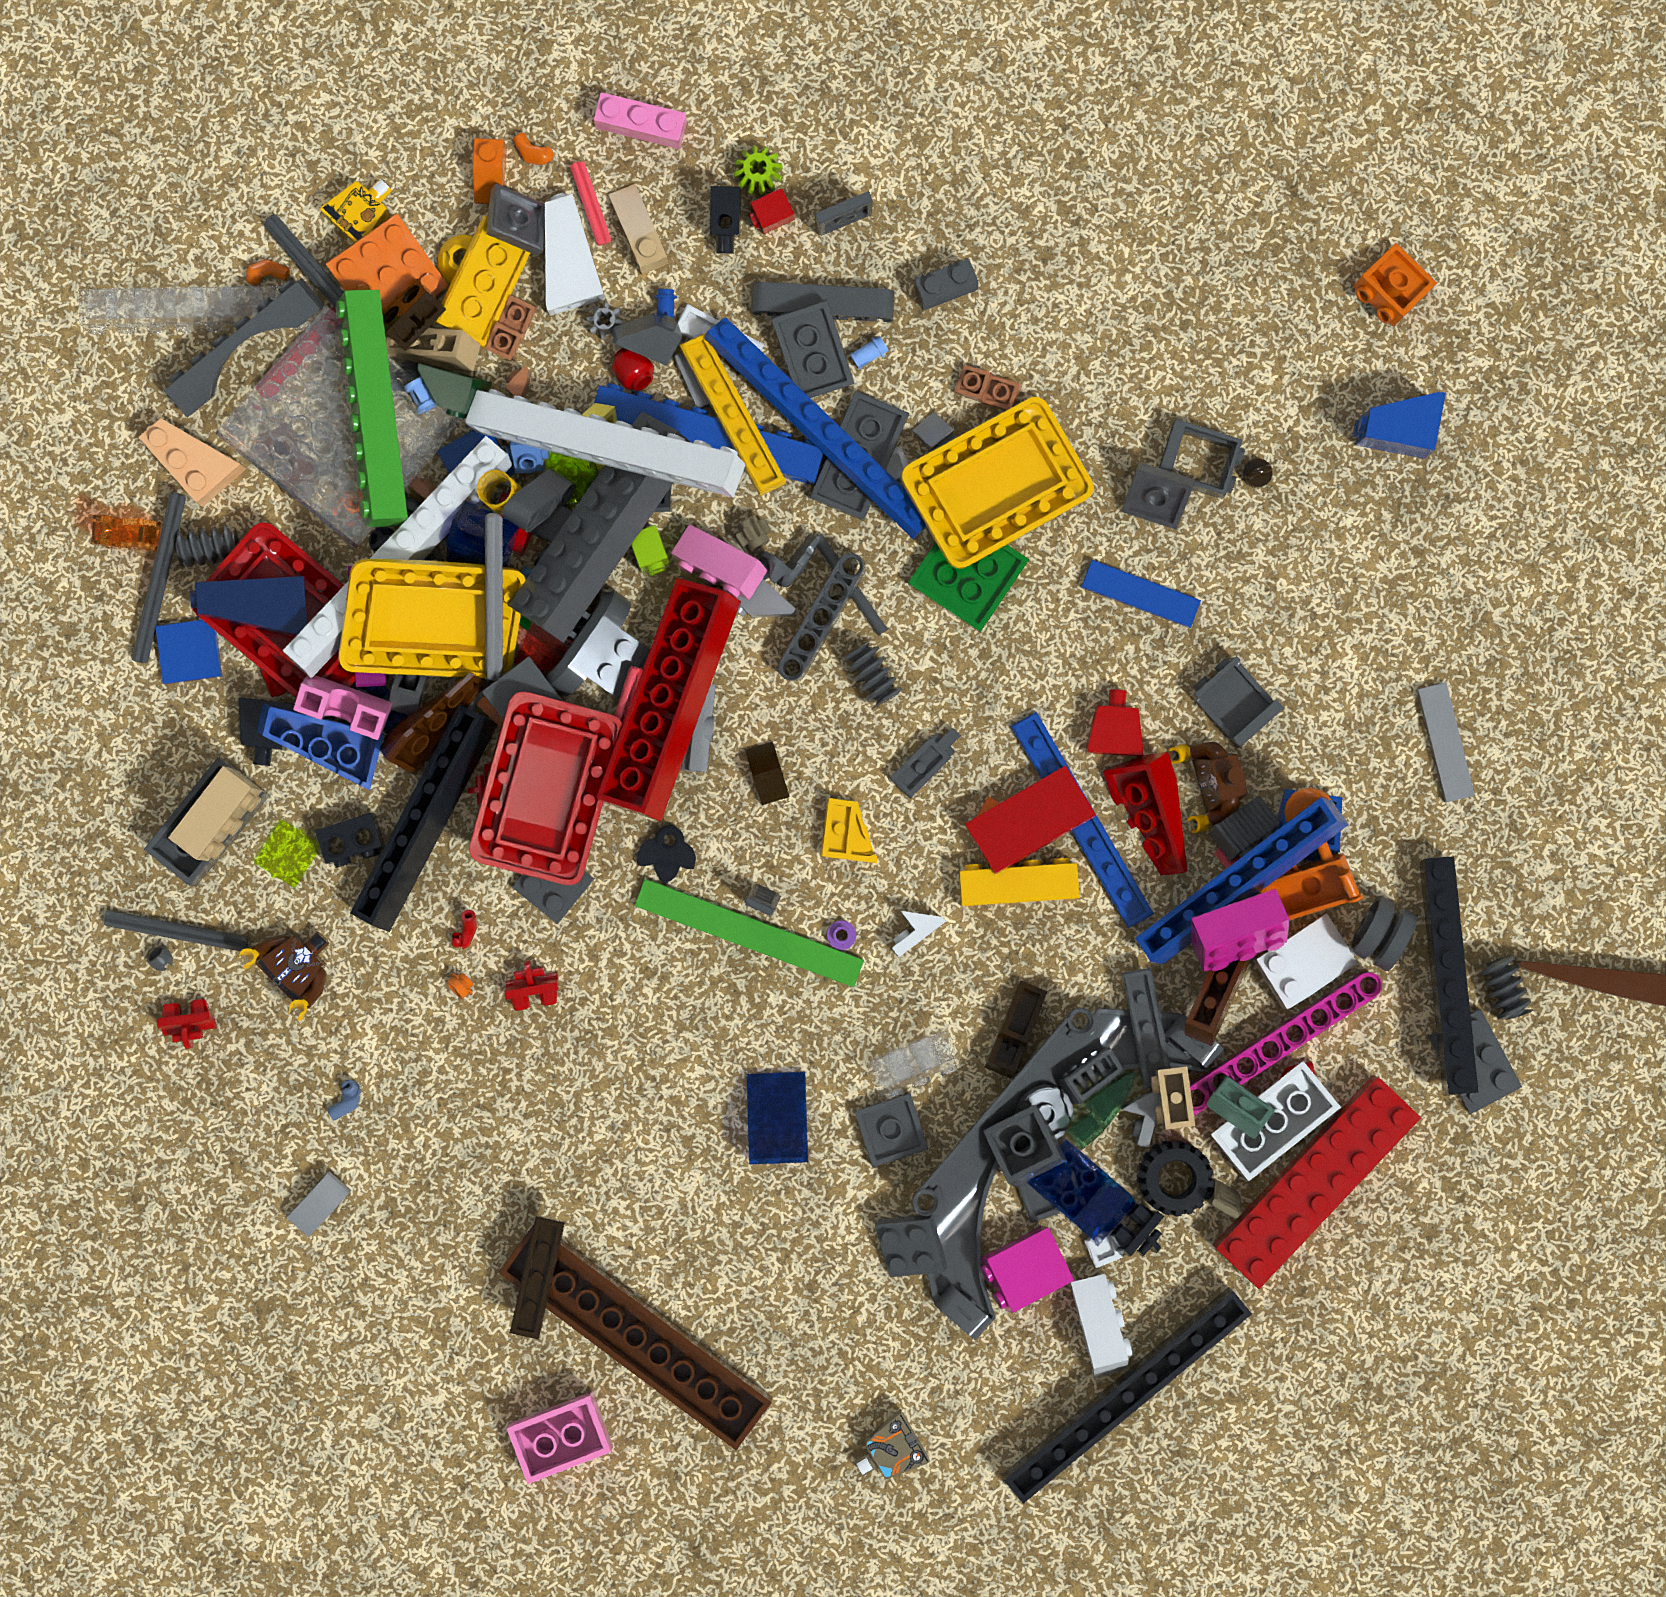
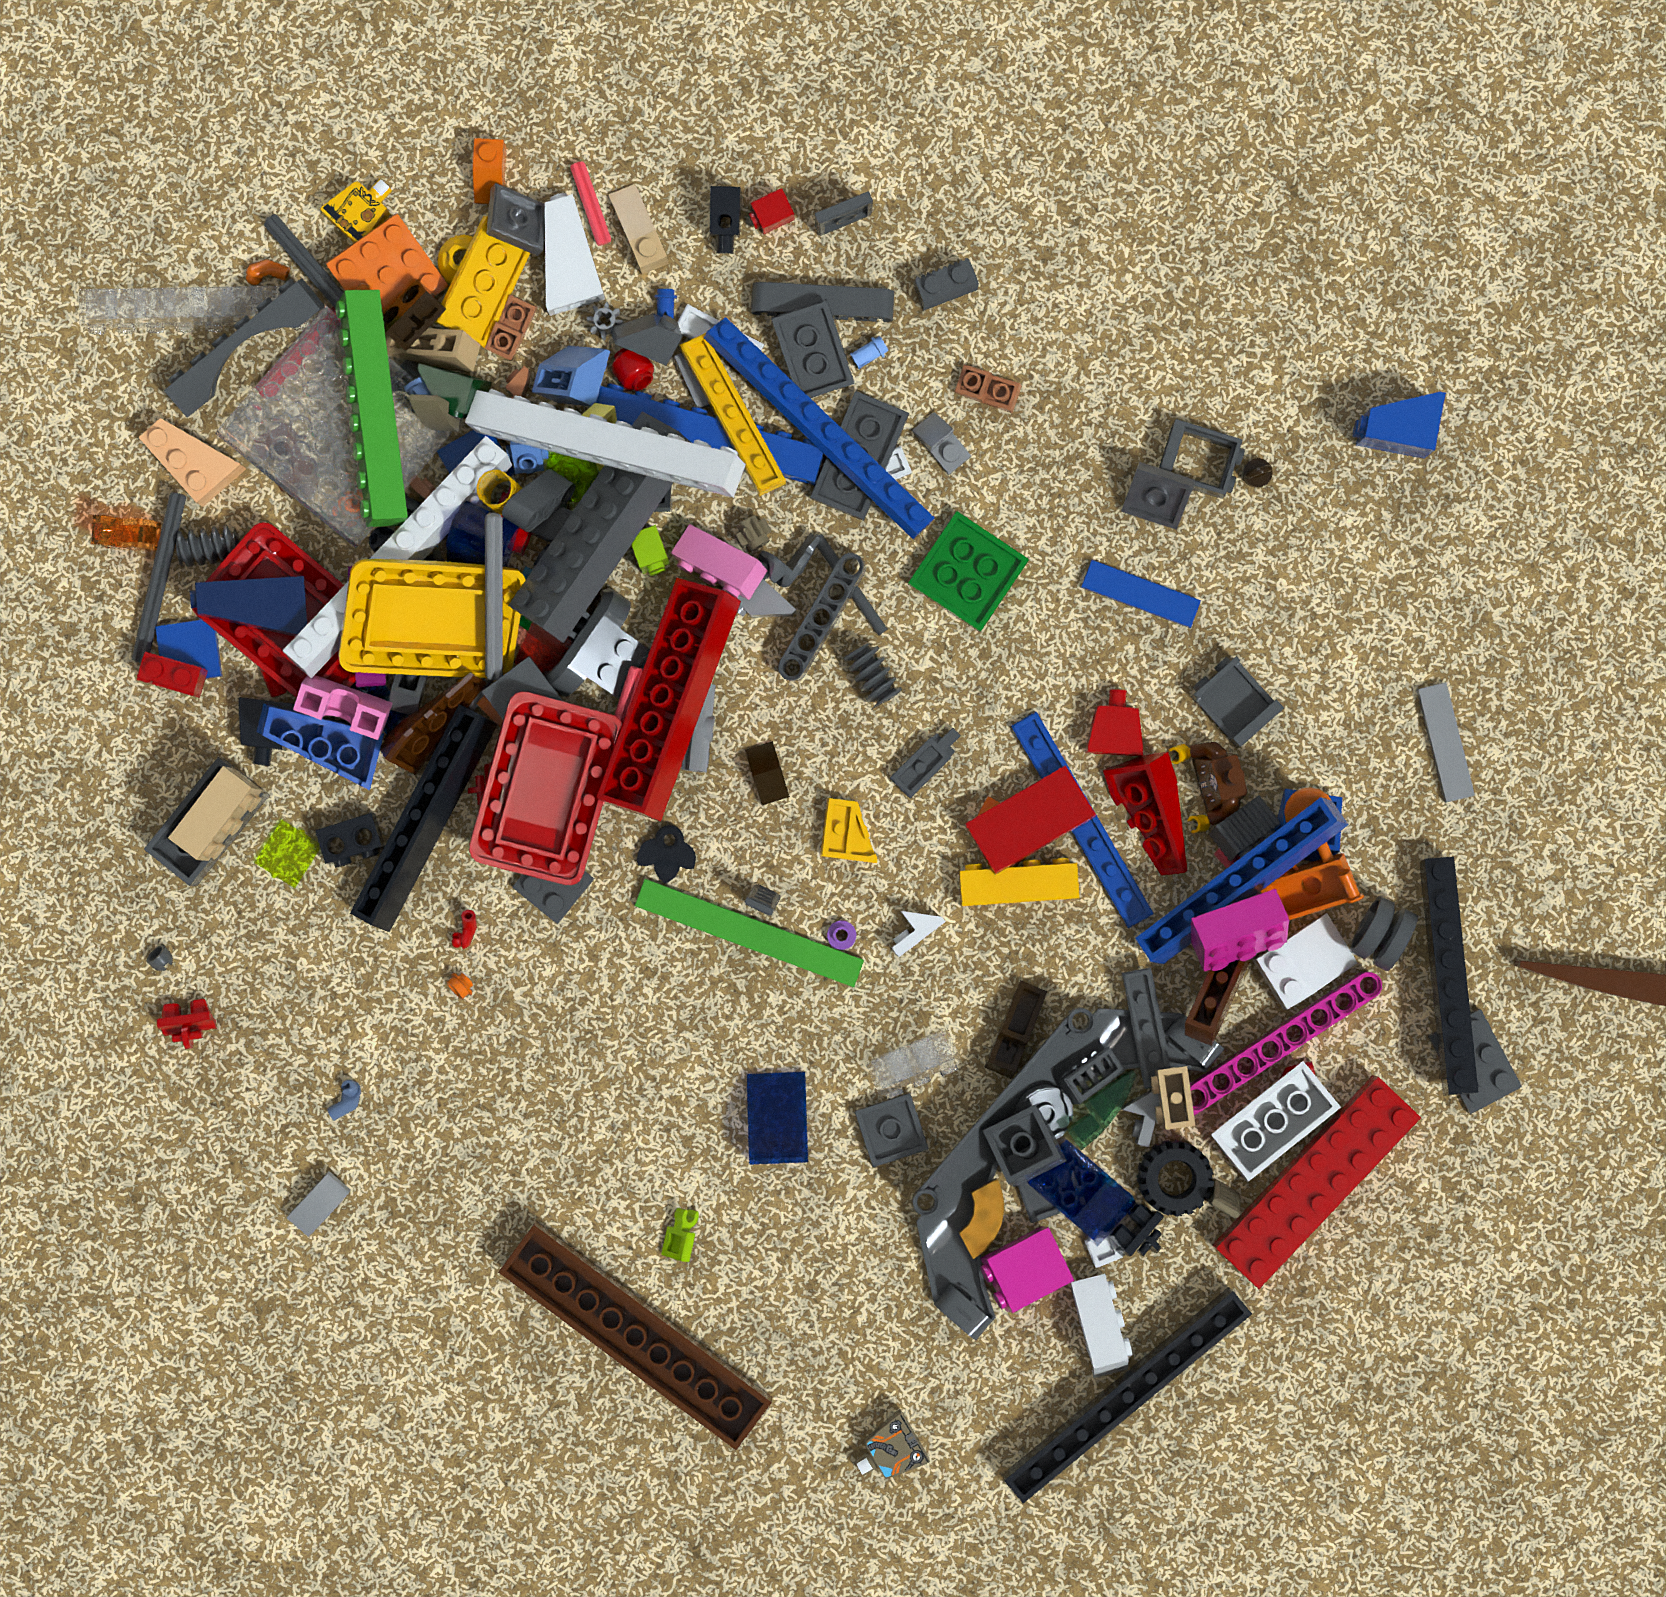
dark grey axle [104,911,248,951] -> none
reddish brown torso [236,931,330,1021] -> none
red hips [504,960,559,1011] -> none
bright pink brick [506,1391,613,1484] -> none
dark brown tile [509,1215,565,1340] -> none
orange arm [512,132,554,165] -> none
bright pink brick [594,92,687,149] -> none
lime gear [734,145,783,196] -> none
dark grey plate [875,1214,948,1277] -> none
yellow wedge [901,397,1094,569] -> none
sand green slope [1206,1075,1275,1139] -> none
orange plate [1352,243,1437,327] -> none
dark grey piece [1480,955,1534,1020] -> none
none -> red brick [137,652,208,698]
none -> dark tan slope [410,394,460,432]
none -> medium blue slope [532,345,610,407]
none -> lime plate [661,1208,699,1262]
none -> pearl gold tile [958,1178,1004,1259]

